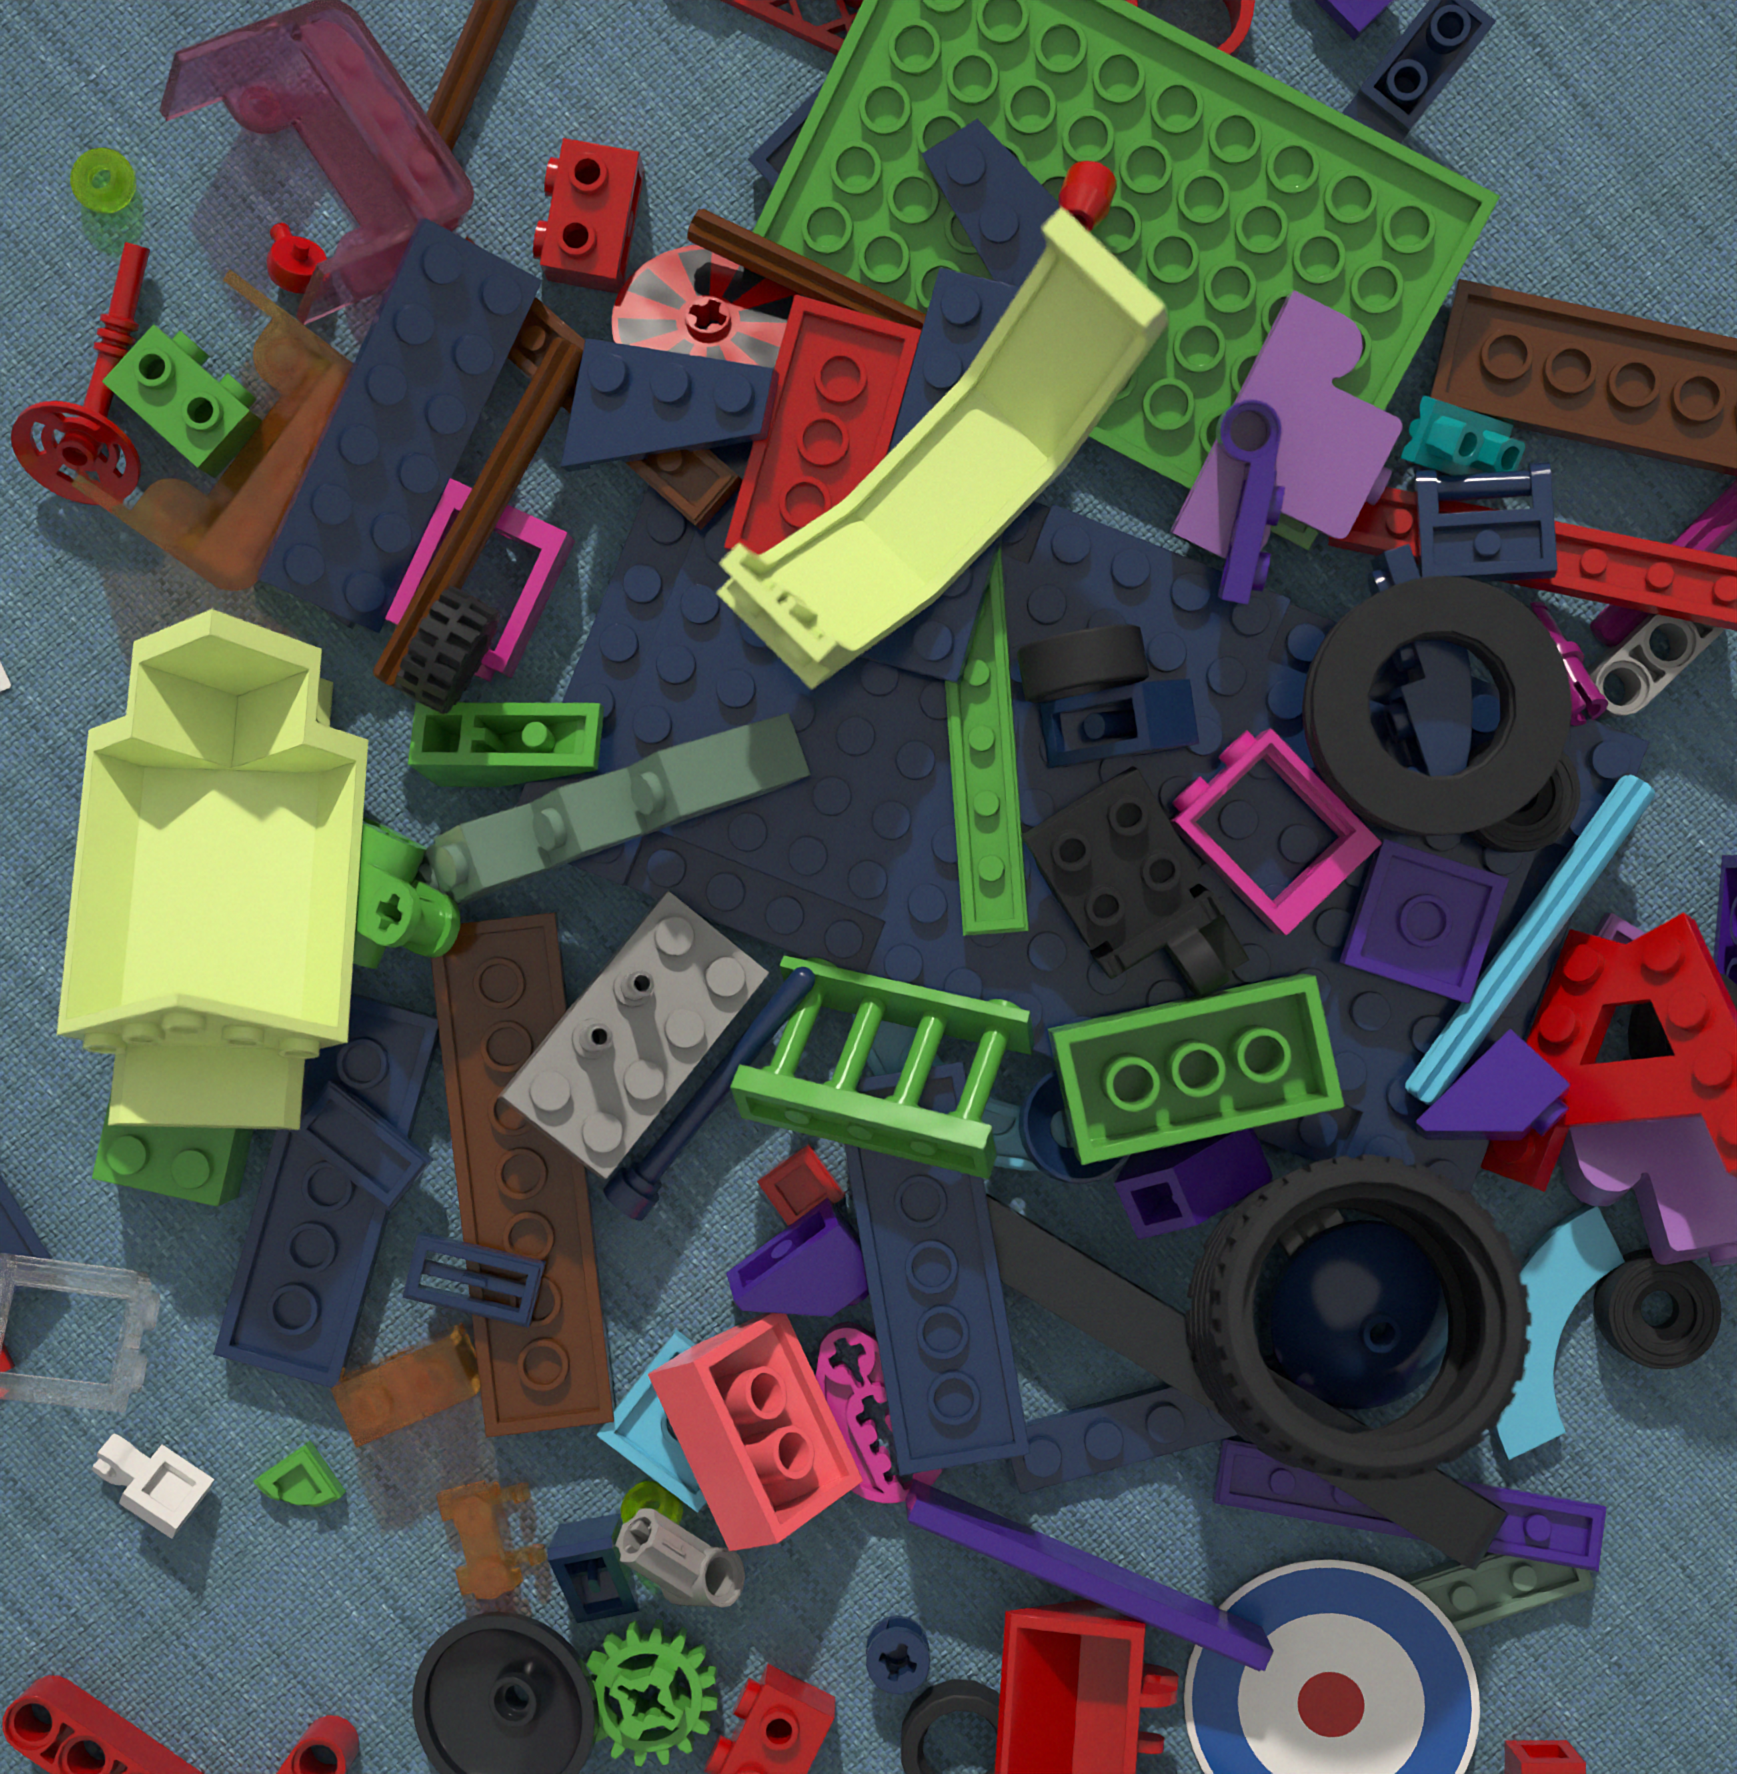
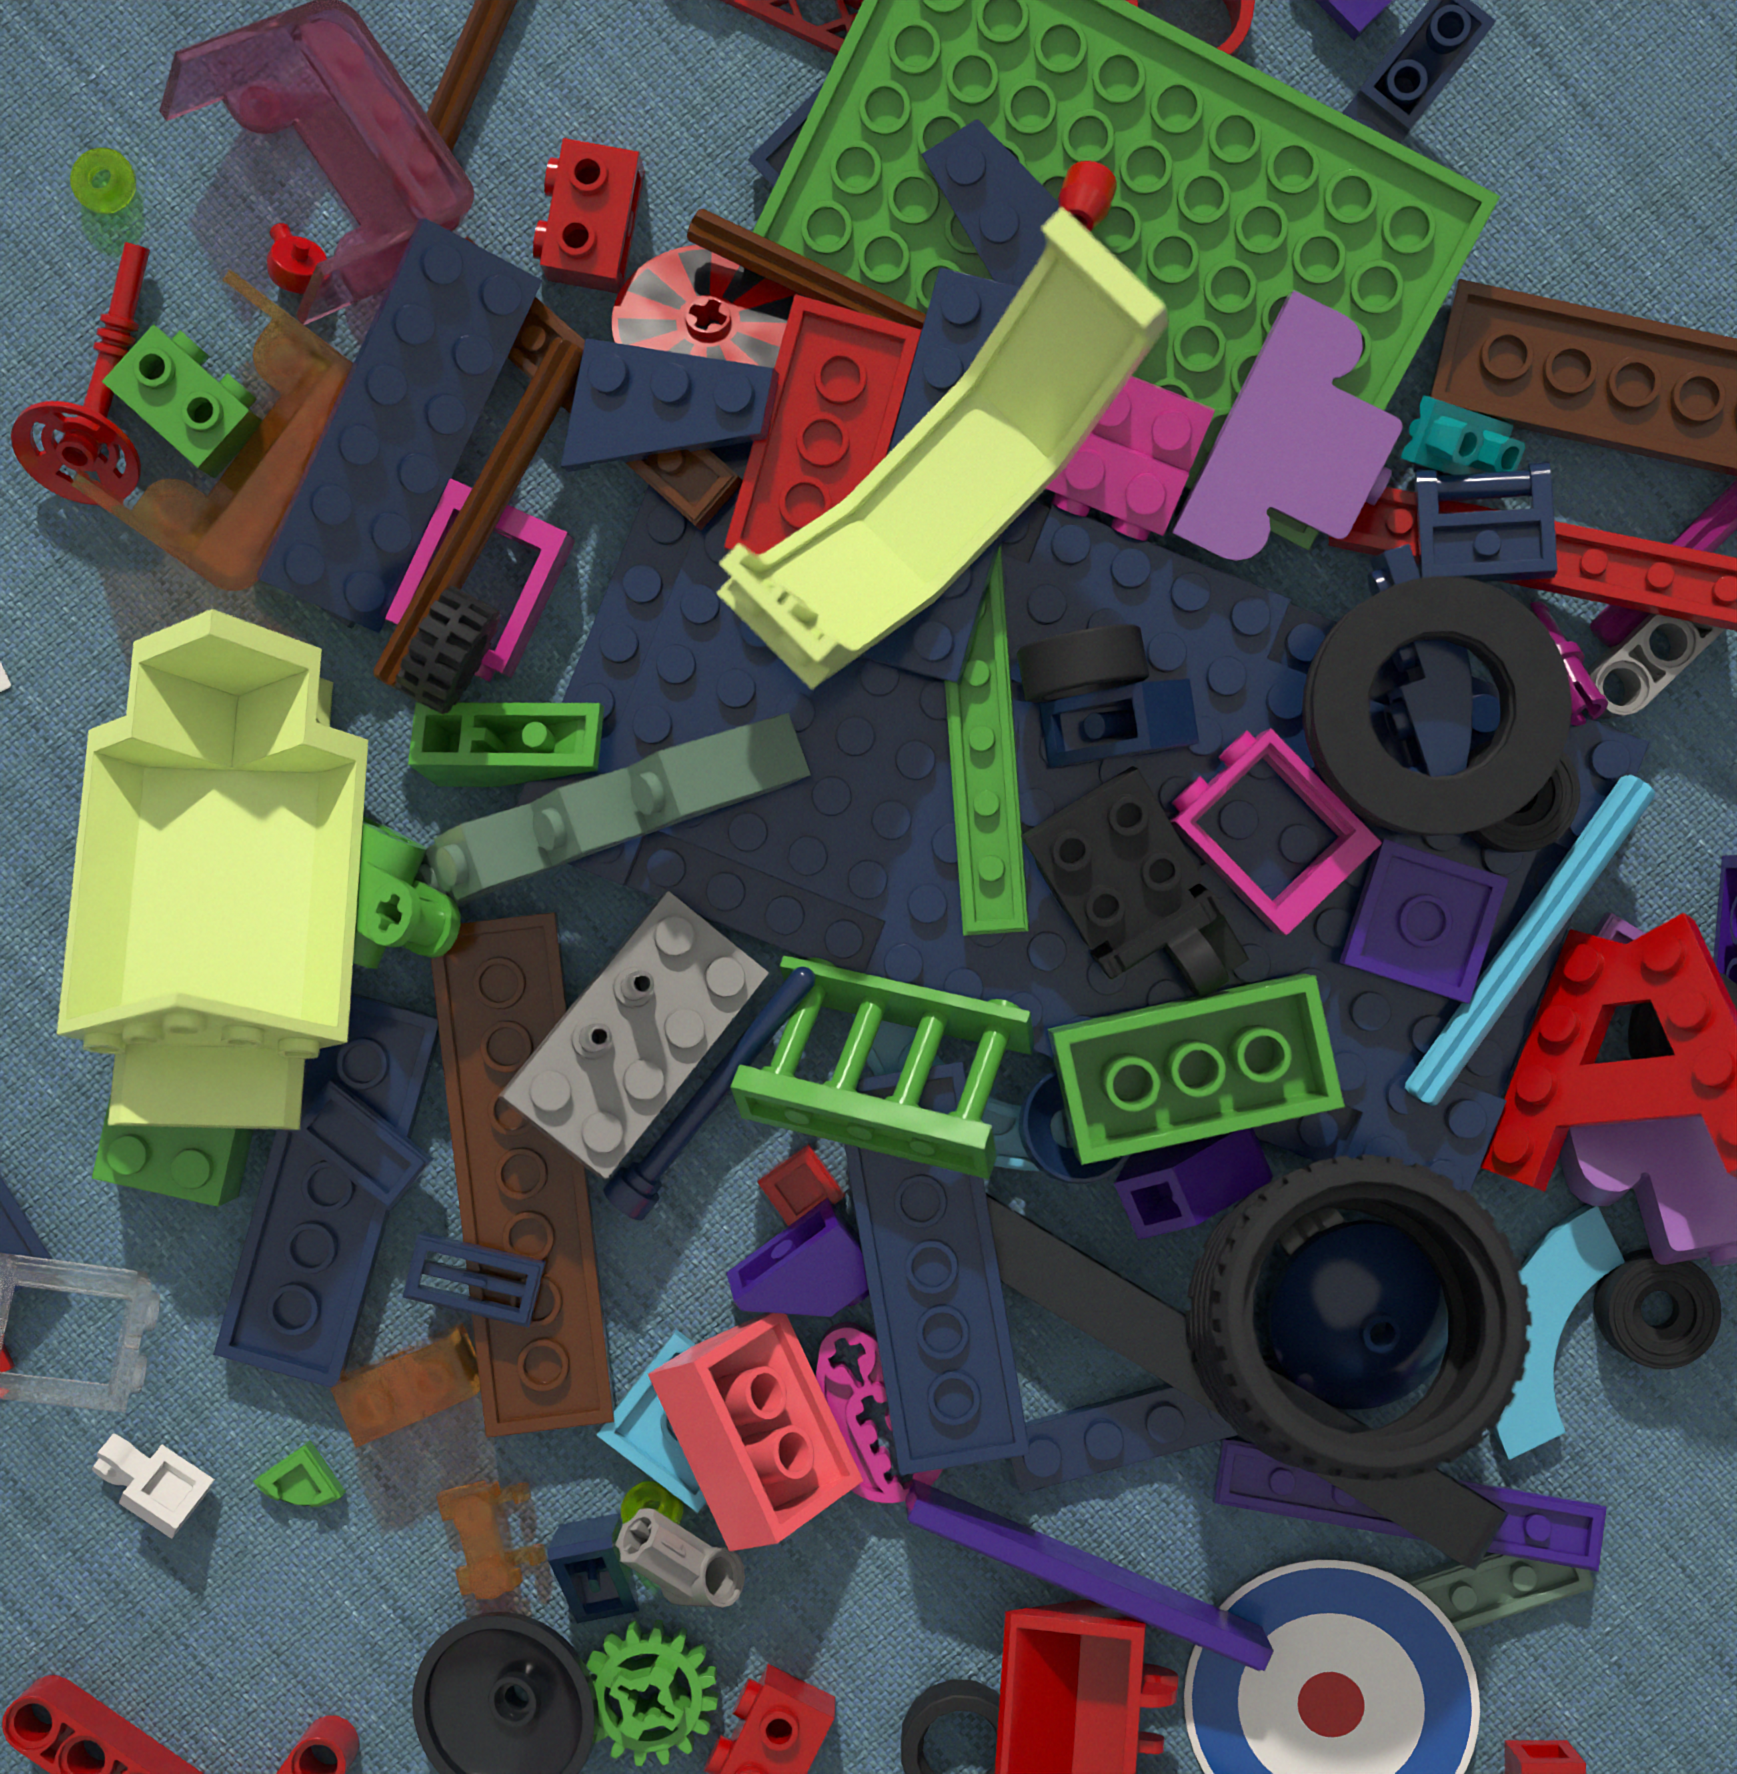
dark blue wheel [866,1615,930,1695] -> none
dark purple plate [1216,400,1285,604] -> none
dark purple slope [1416,1029,1571,1140] -> none
none -> dark pink plate [1046,375,1215,541]

